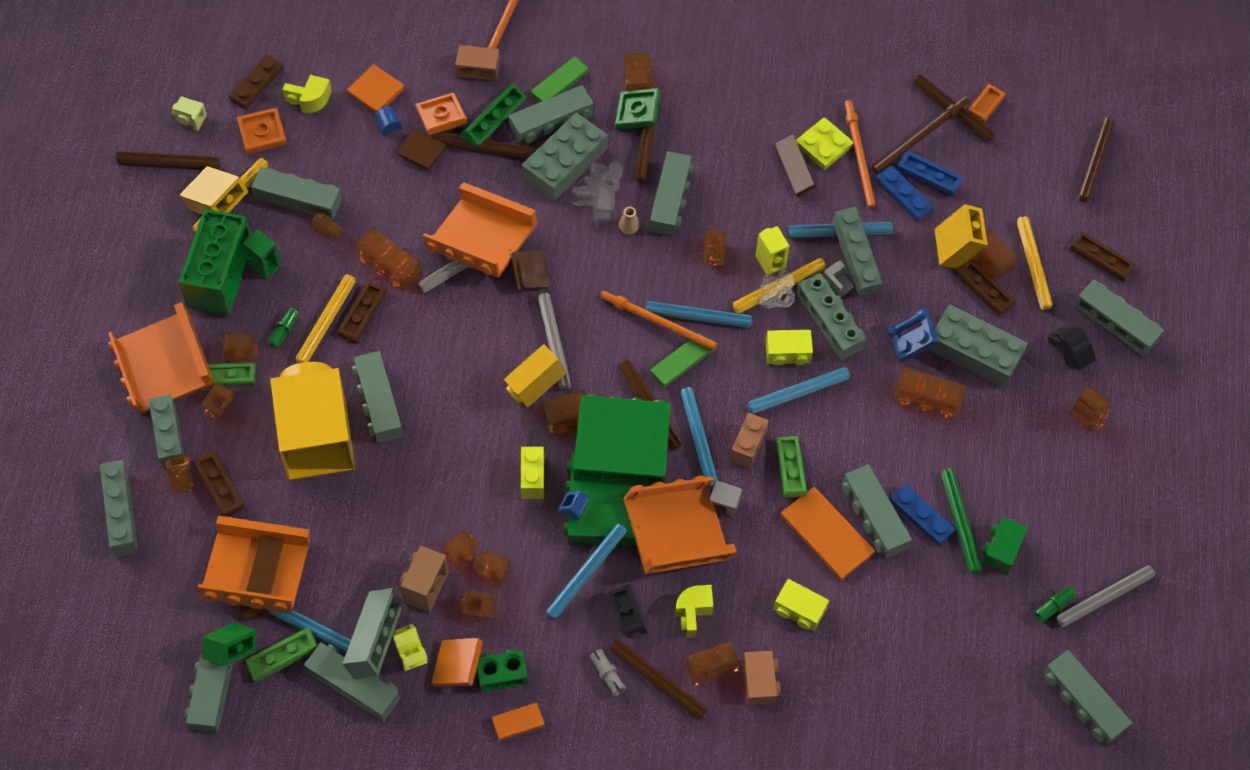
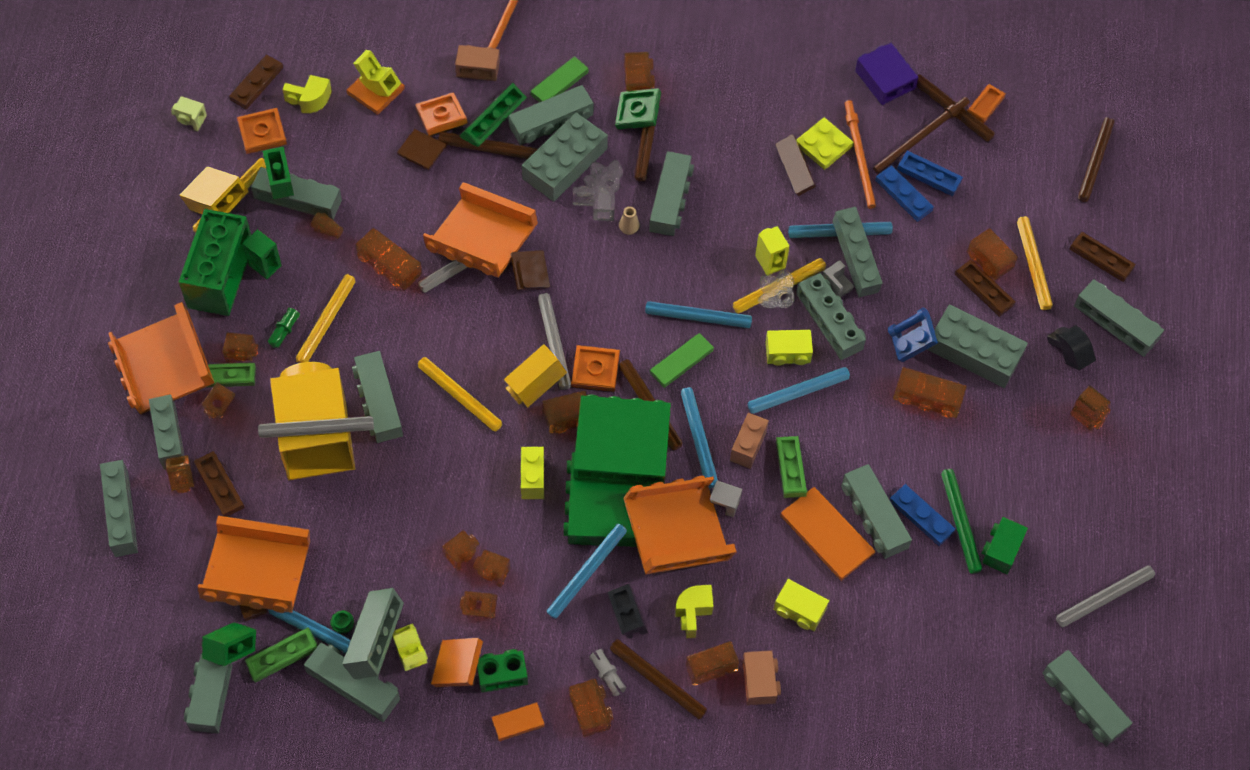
reddish brown axle [116,151,220,169] -> none
reddish brown tile [246,535,284,595] -> none
reddish brown tile [337,281,387,343] -> none
blue brick [375,106,402,135] -> none
medium nougat brick [399,545,449,613] -> none
blue brick [558,491,589,520] -> none
orange bar [600,290,718,351] -> none
clear orange brick [703,230,727,265] -> none
yellow brick [935,204,988,270] -> none
green axle [1033,586,1076,623] -> none
none -> light grey axle [258,416,374,438]
none -> green brick [263,146,294,200]
none -> green plate [330,611,354,634]
none -> neon yellow brick [353,50,401,97]
none -> yellow axle [418,357,502,432]
none -> clear orange brick [569,679,614,737]
none -> orange tile [571,345,620,392]
none -> dark purple brick [855,43,918,105]

